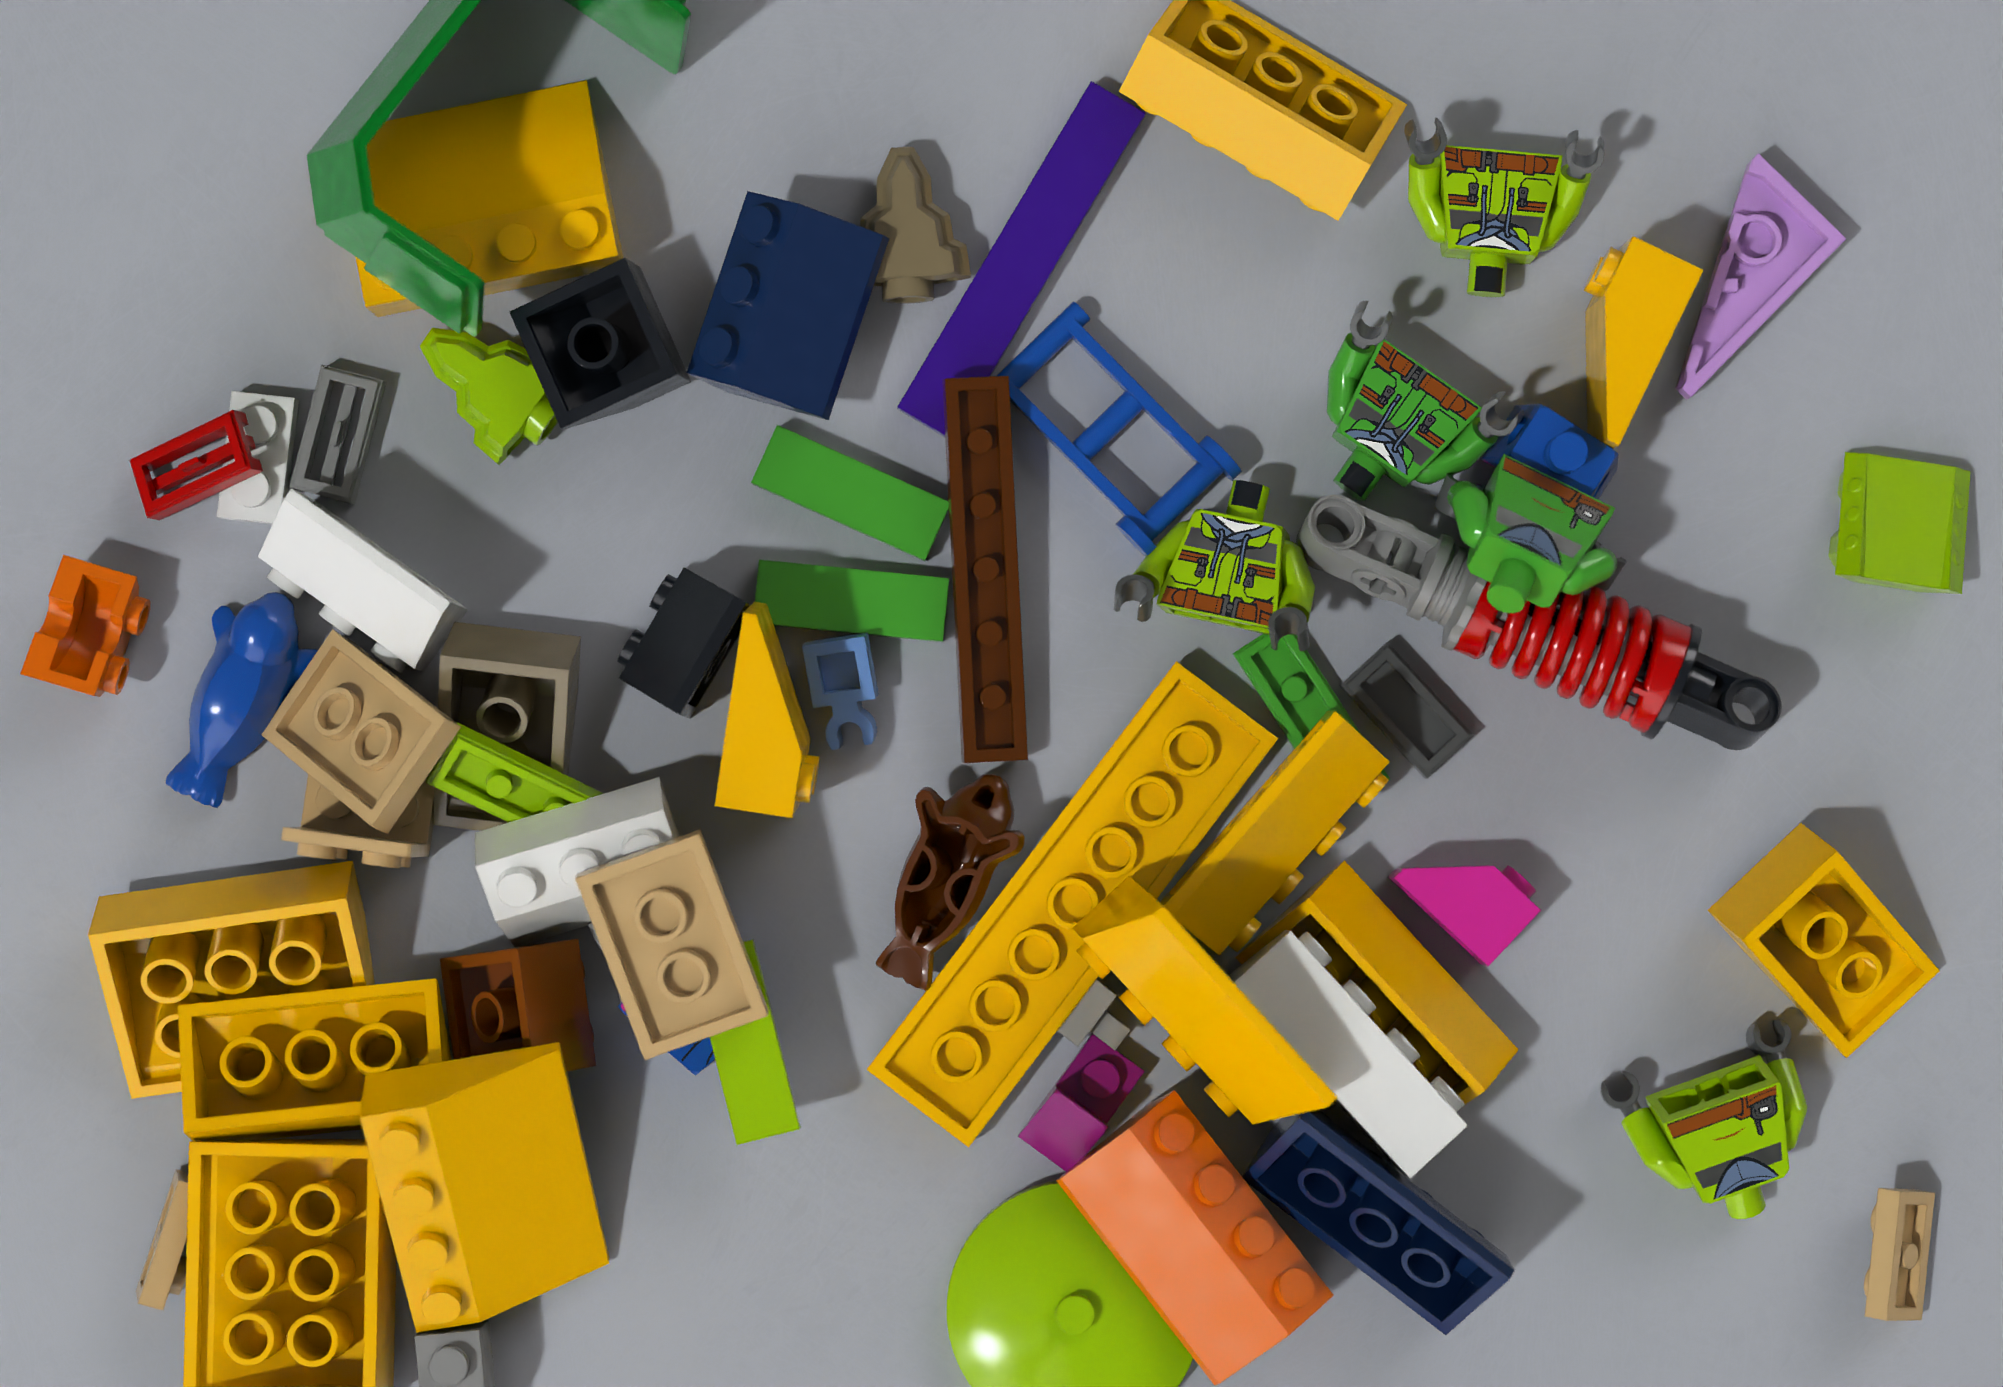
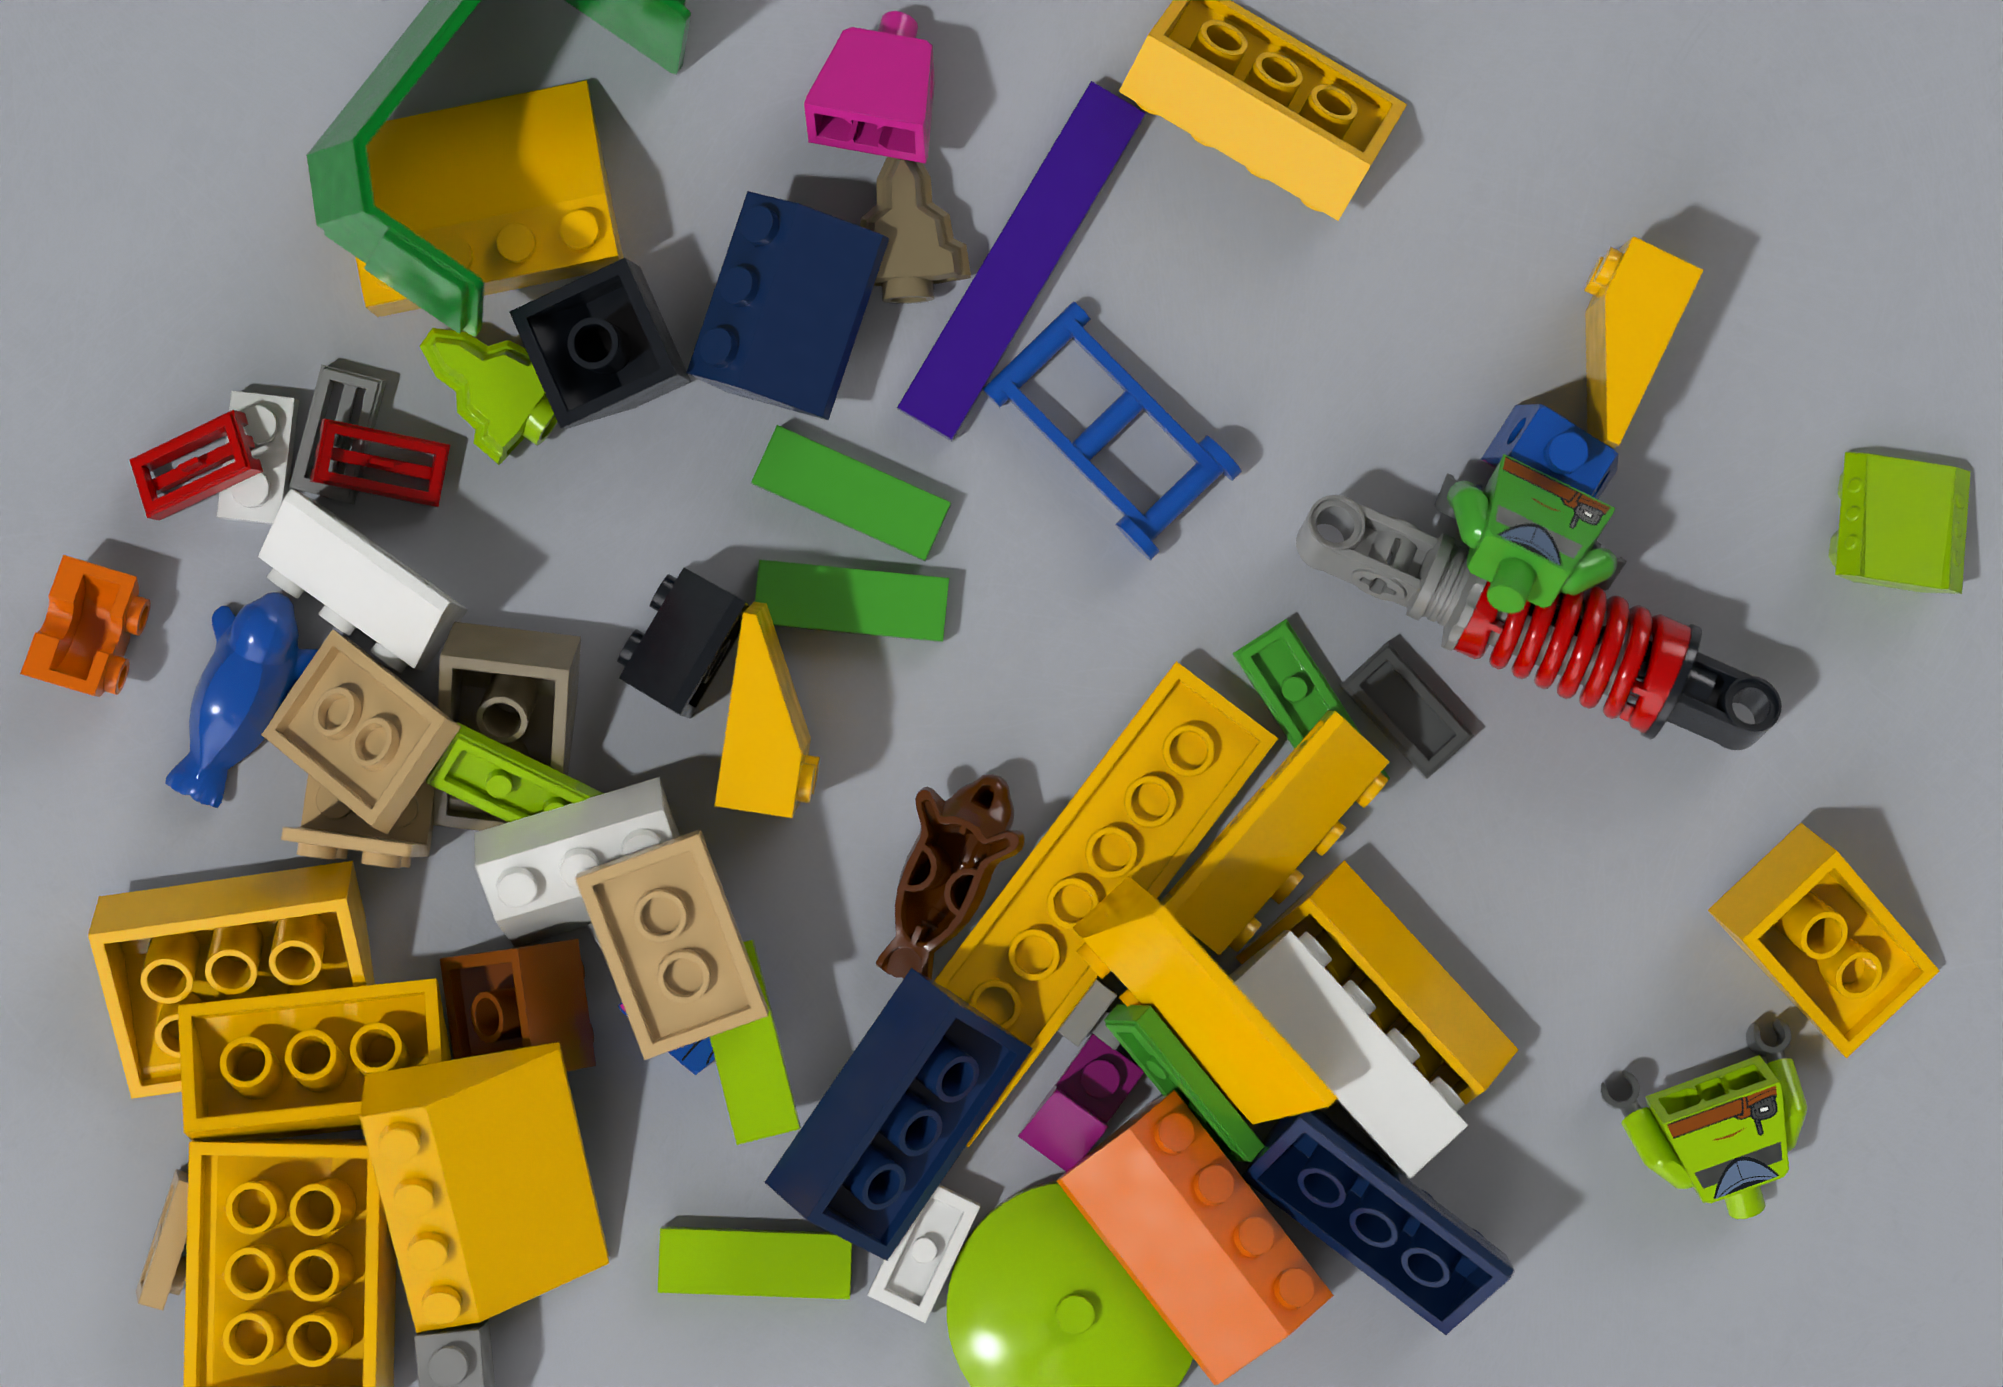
medium blue plate [802,633,879,750] -> none
reddish brown plate [942,376,1028,763] -> none
torso [1114,480,1315,651] -> none
torso [1327,301,1525,502] -> none
dark pink slope [1388,865,1541,967] -> none
torso [1404,118,1604,297] -> none
lavender wing [1675,153,1846,400] -> none
tan plate [1864,1188,1935,1321] -> none
none -> red tile [310,419,450,507]
none -> lime tile [658,1226,853,1299]
none -> dark blue slope [765,968,1033,1261]
none -> dark pink torso [804,11,935,164]
none -> white plate [867,1184,981,1323]
none -> bright green tile [1104,1004,1265,1162]

